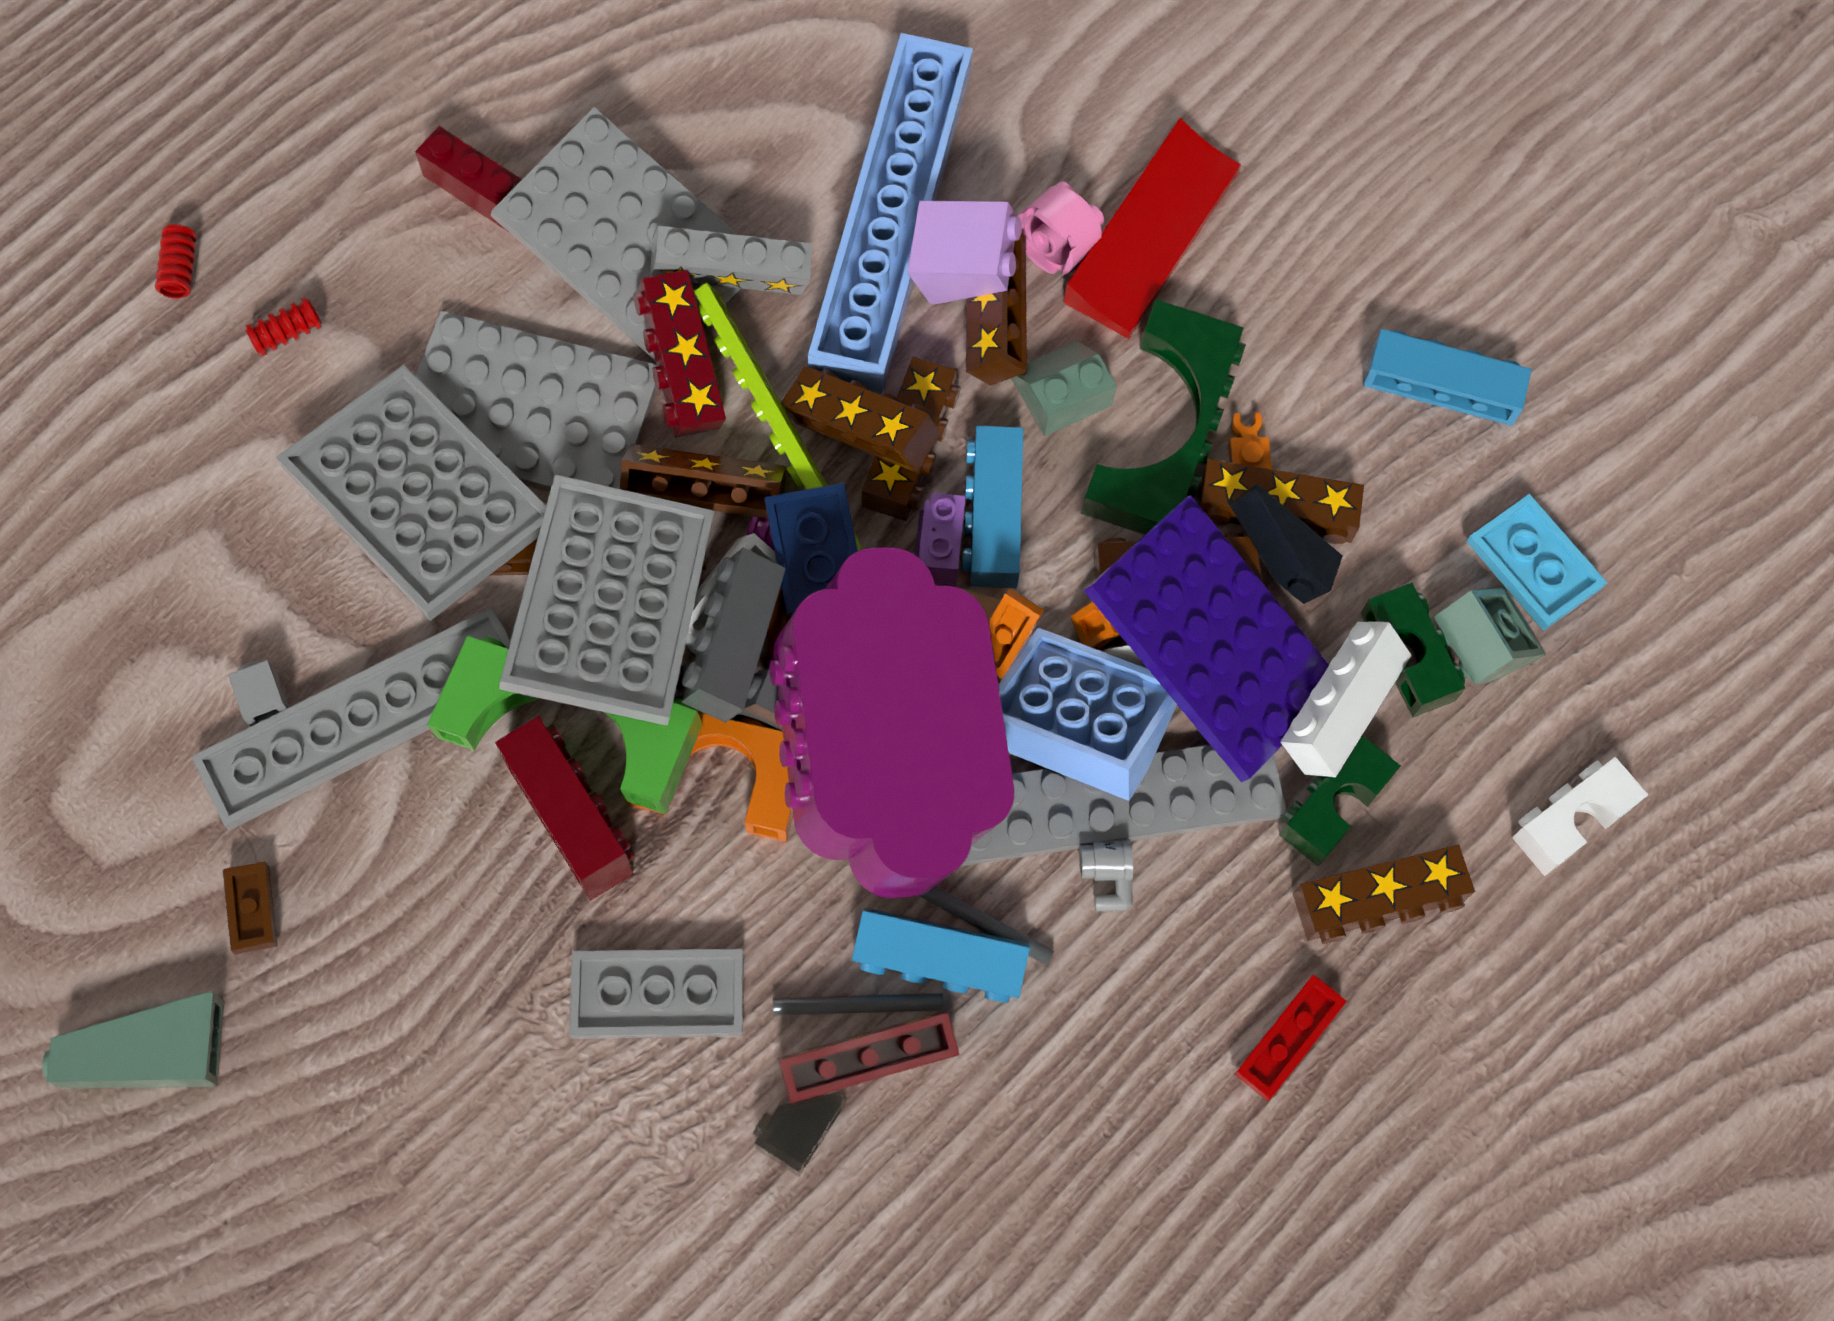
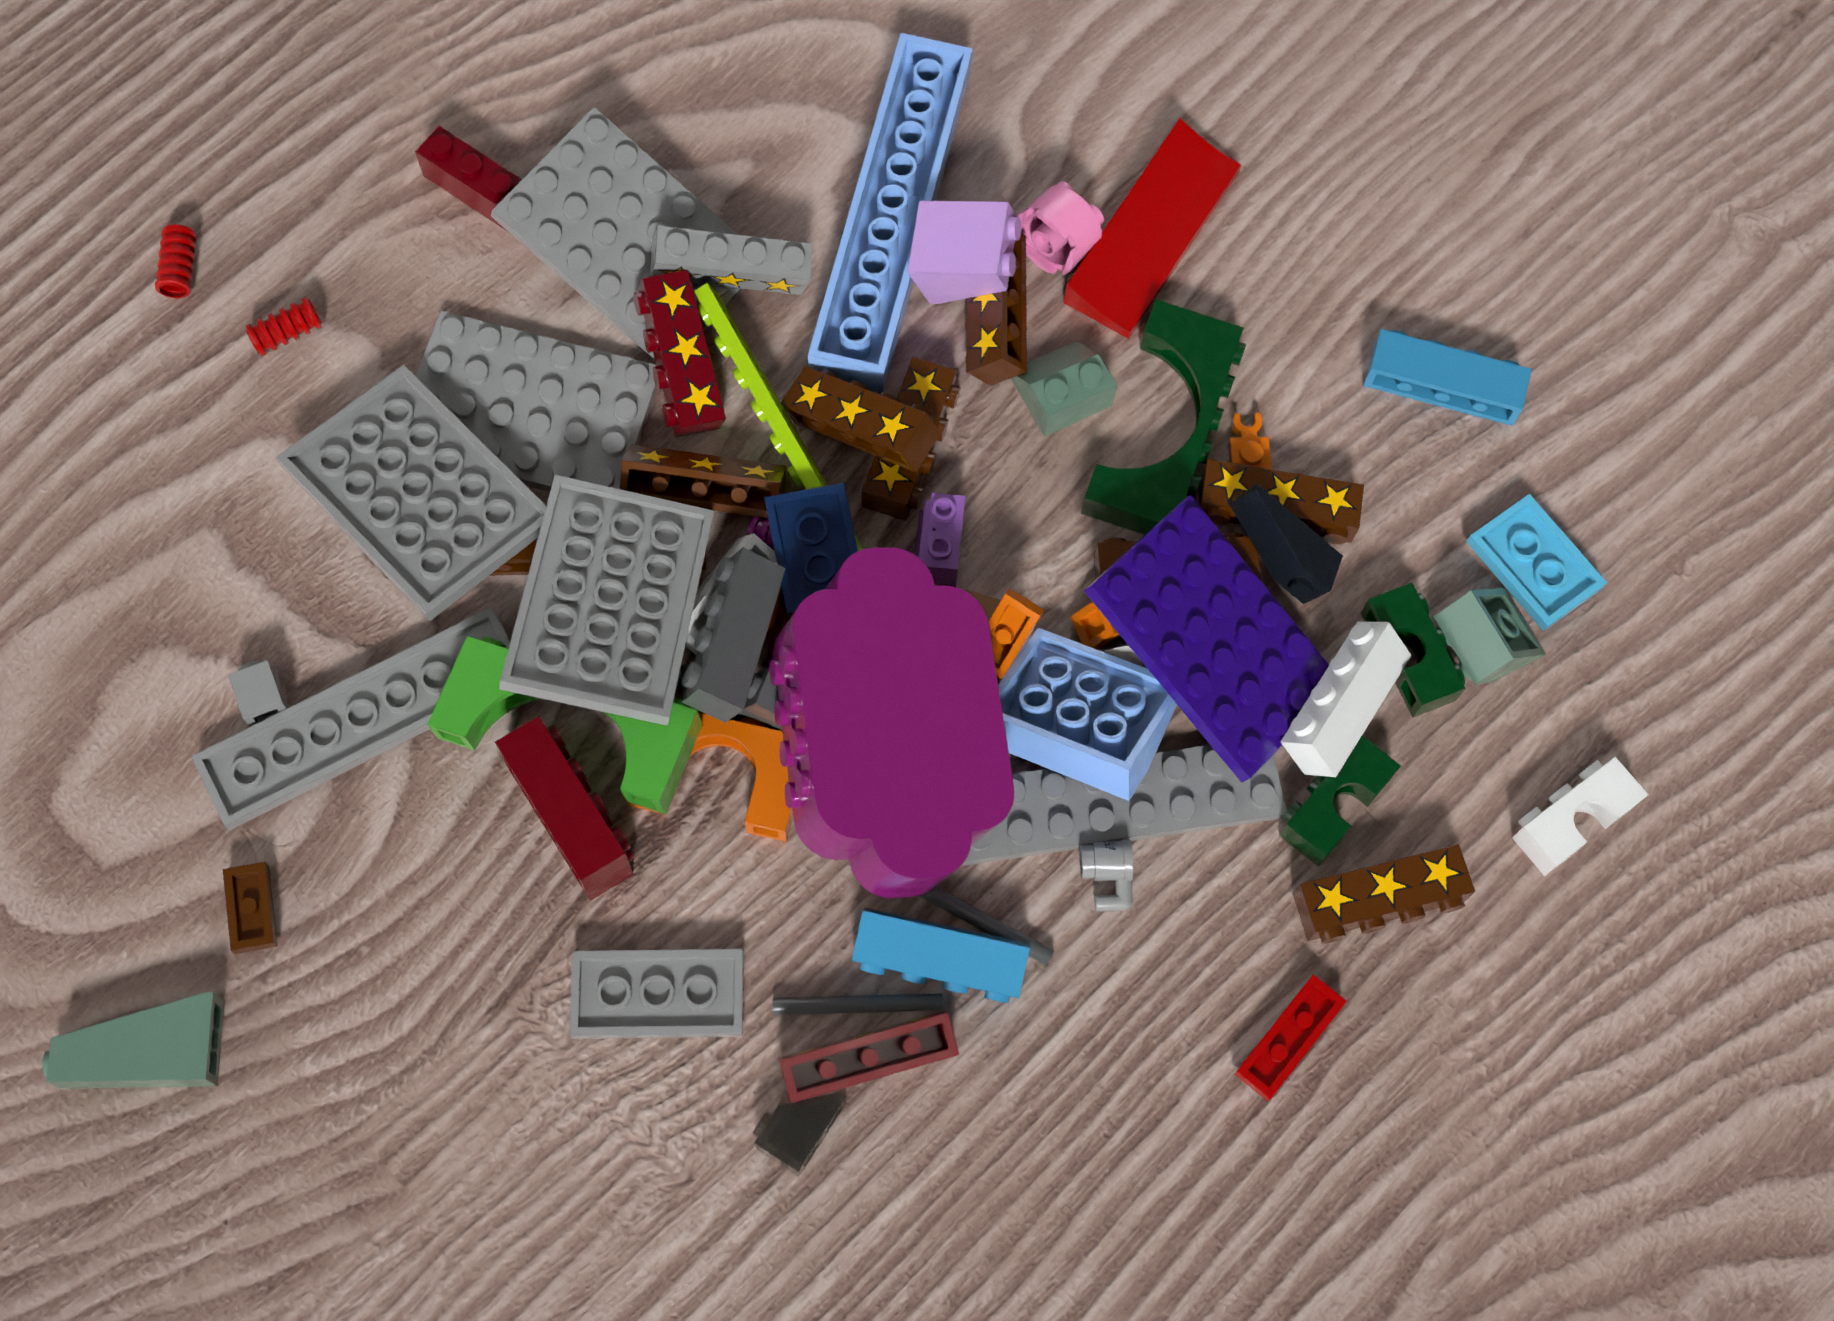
dark azure brick [962,425,1023,588] -> none

